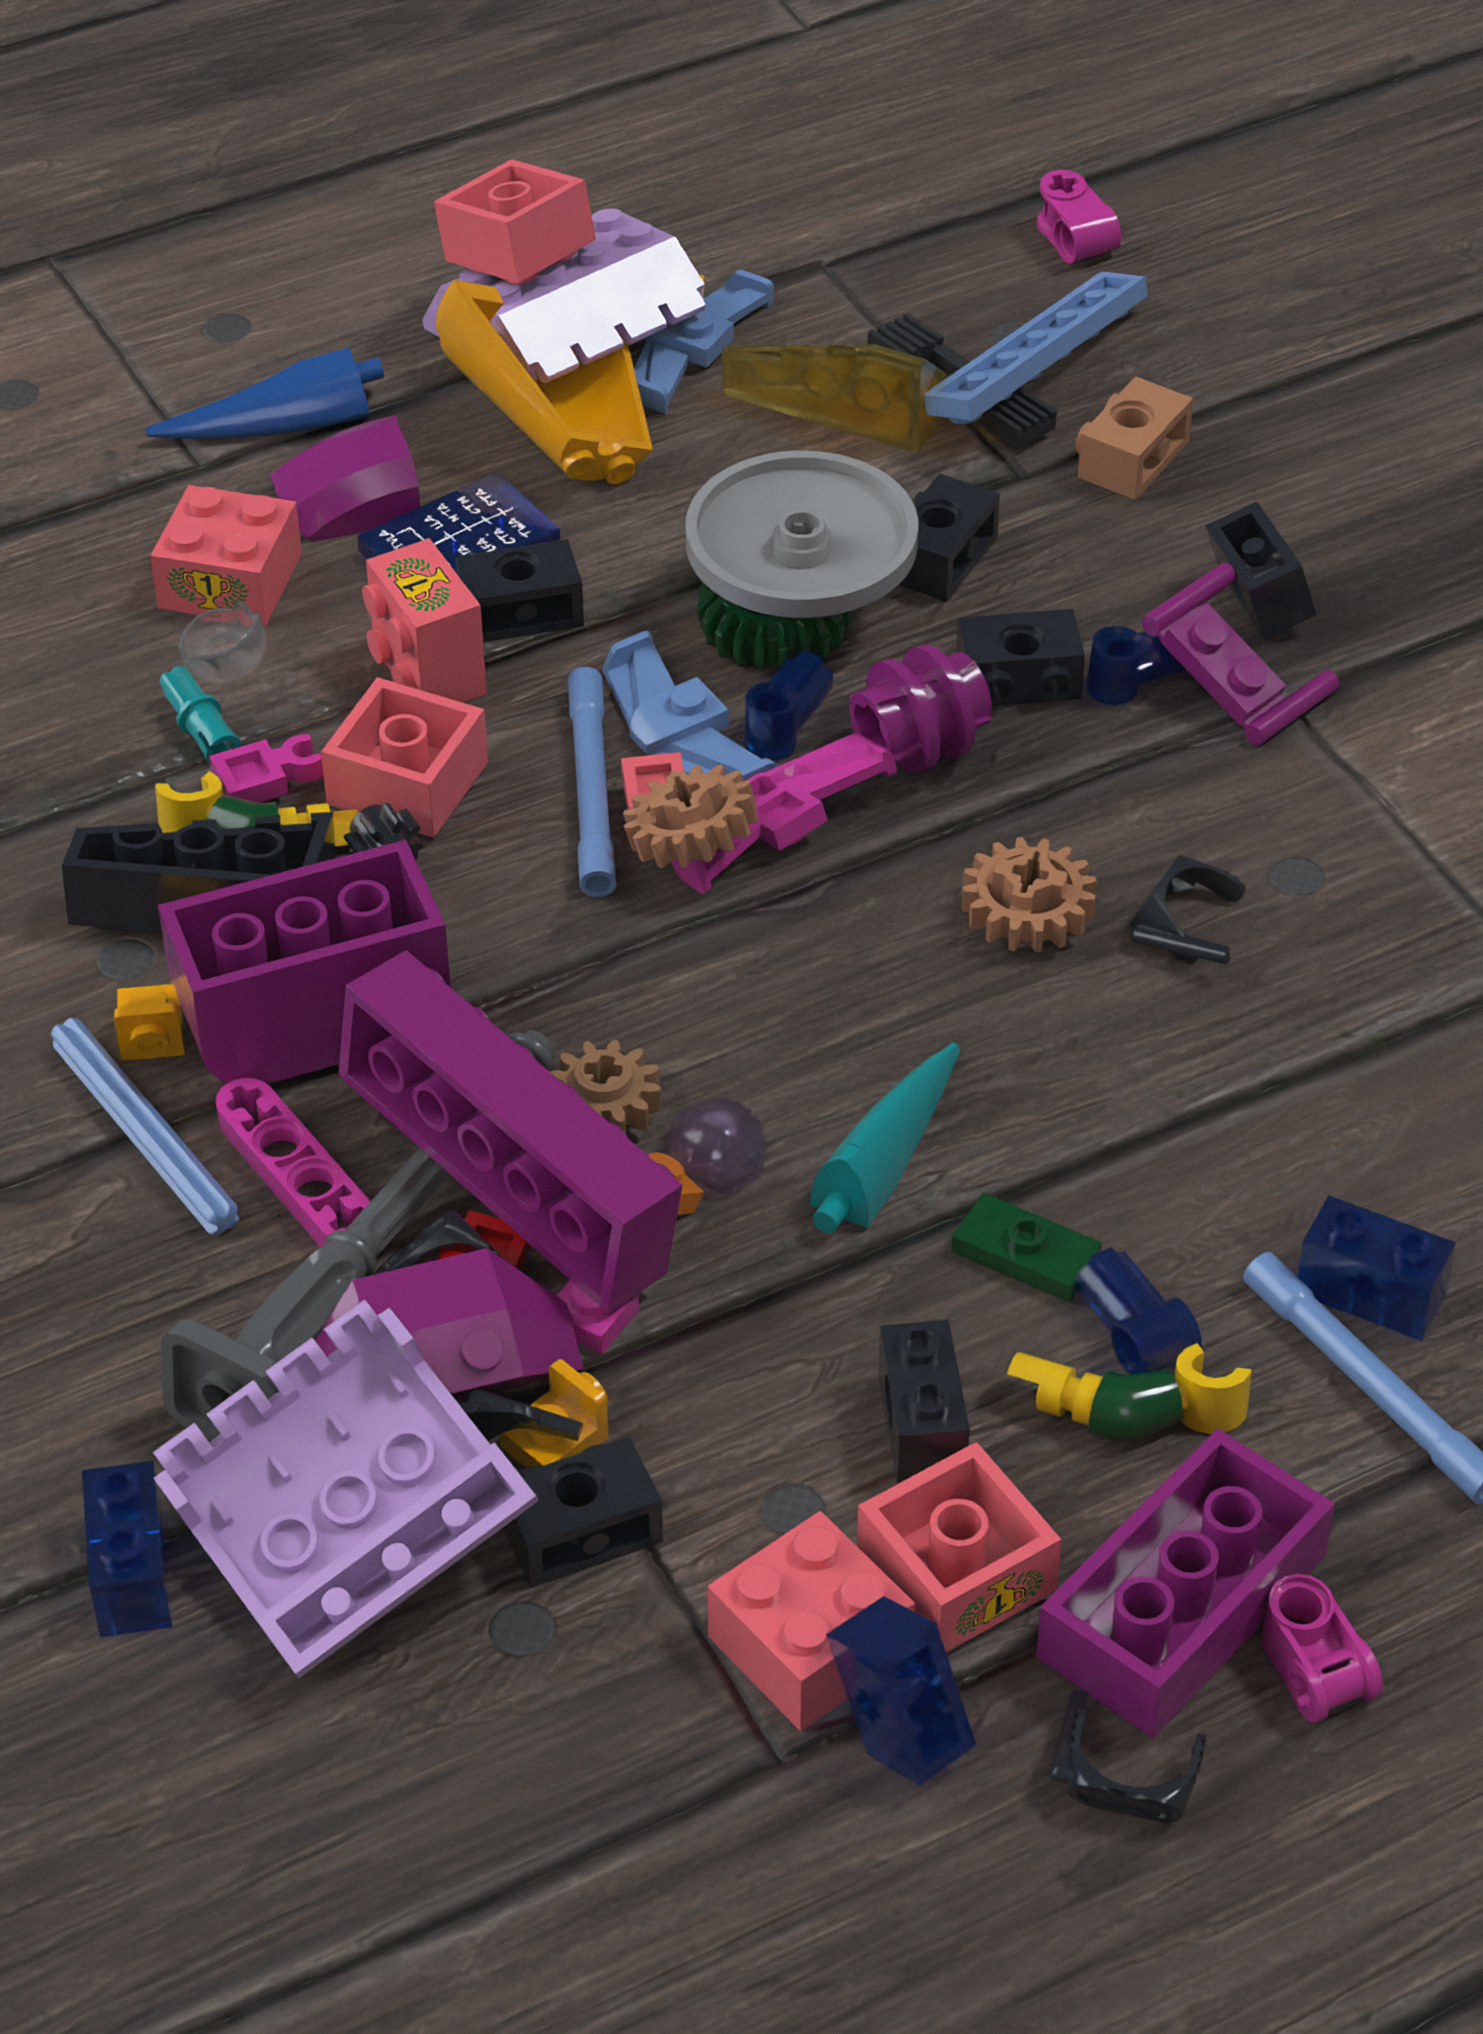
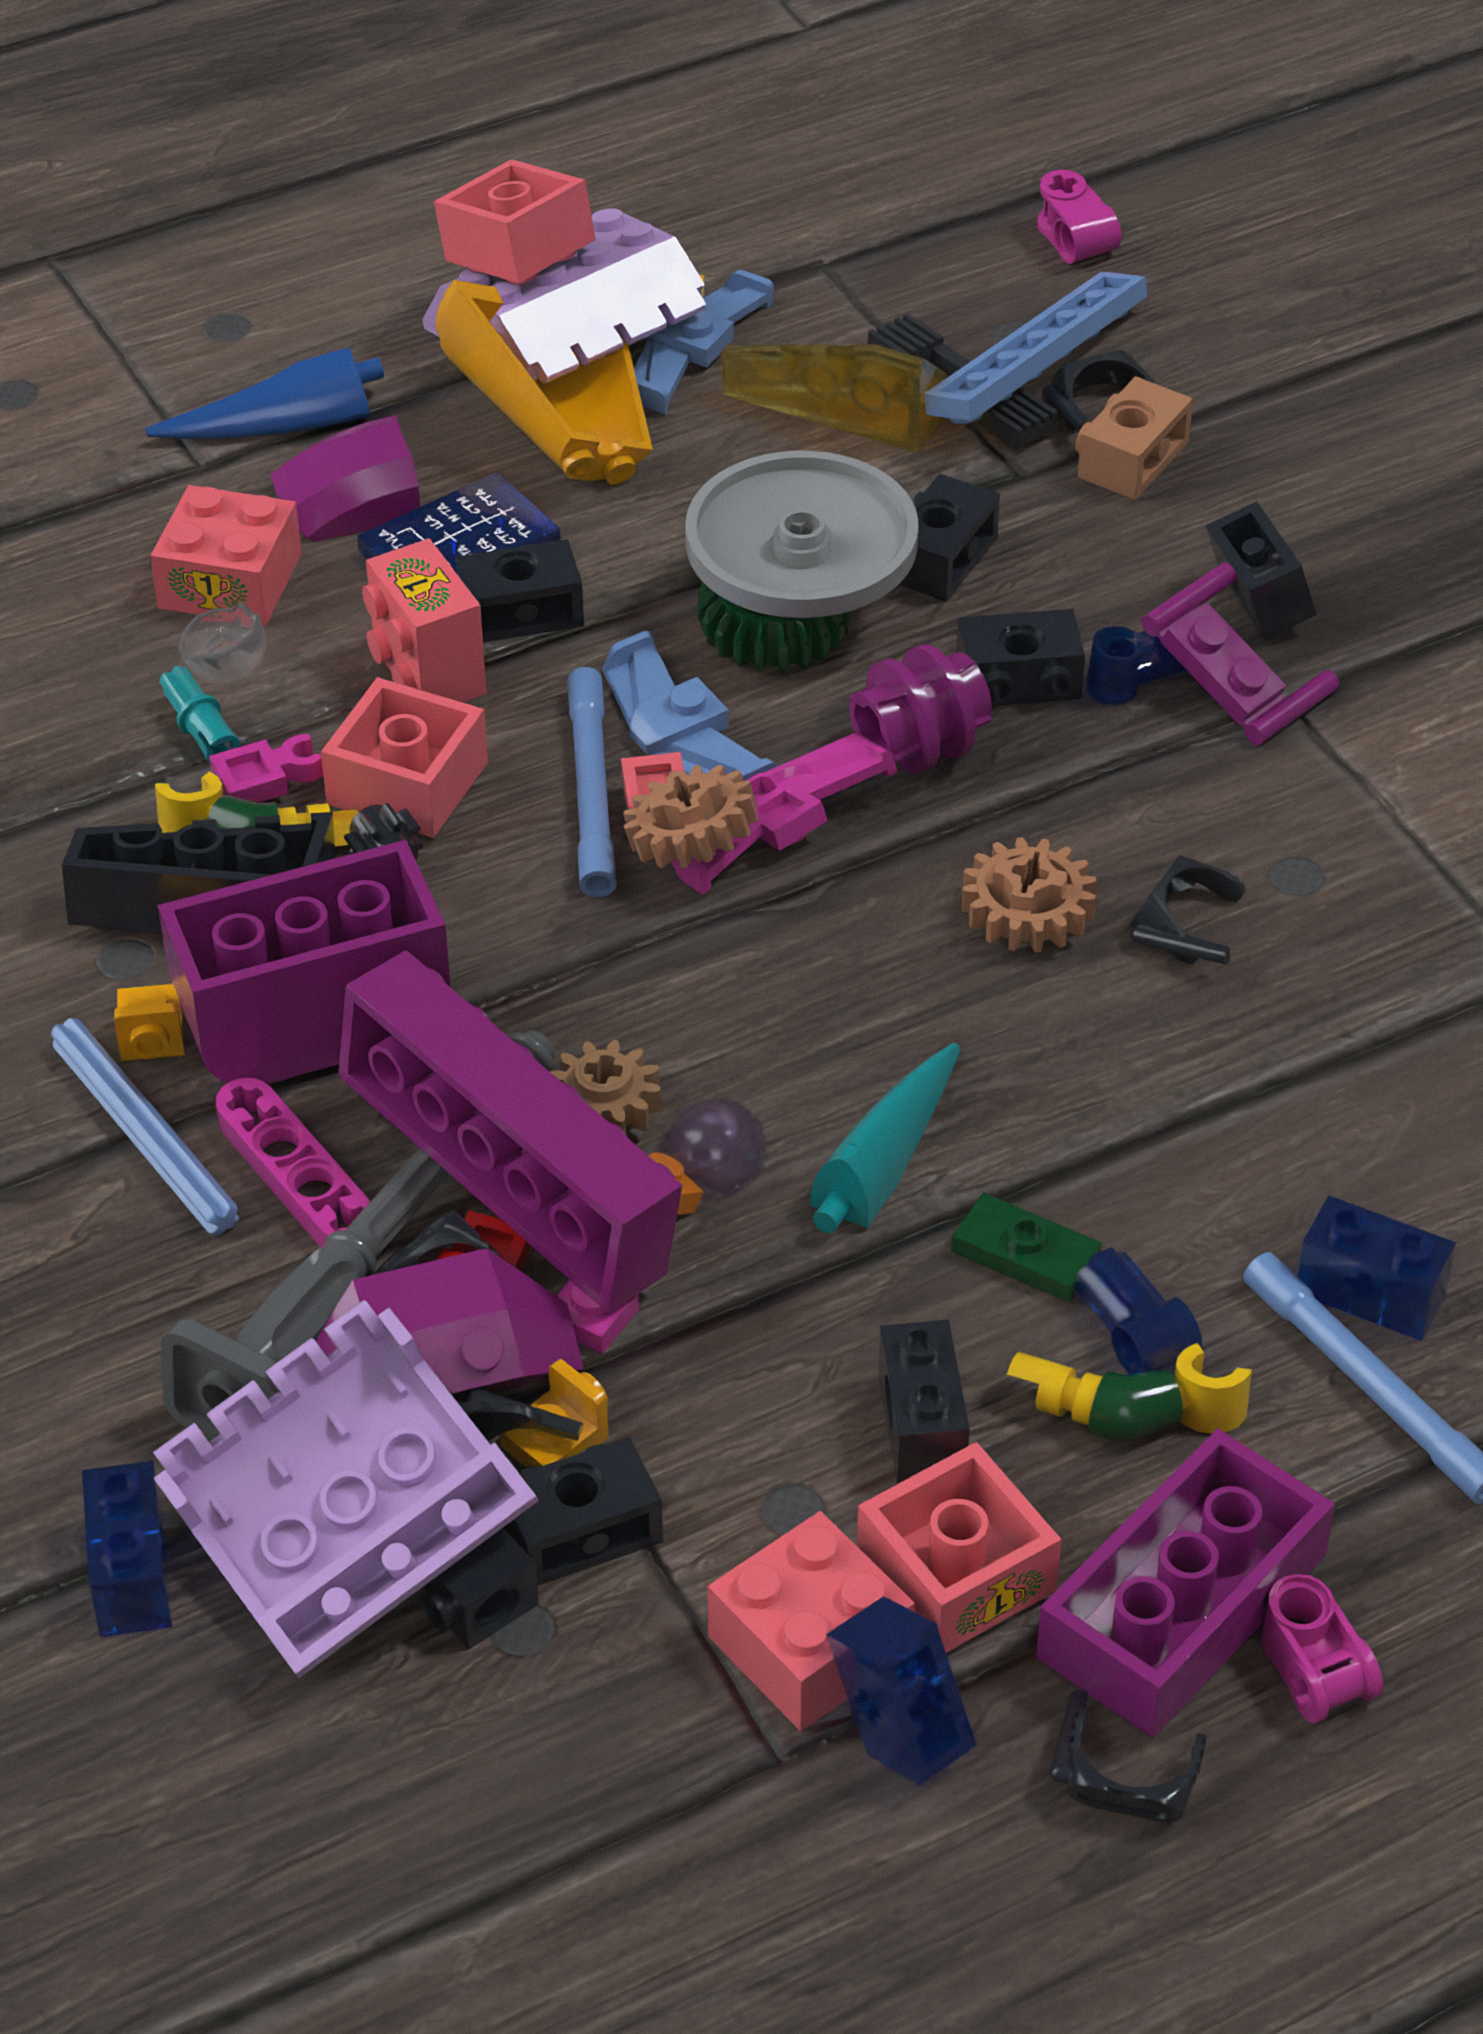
clear blue piece [744,651,833,761] -> none
none -> black brick [421,1528,539,1650]
none -> black helmet [1042,350,1155,432]

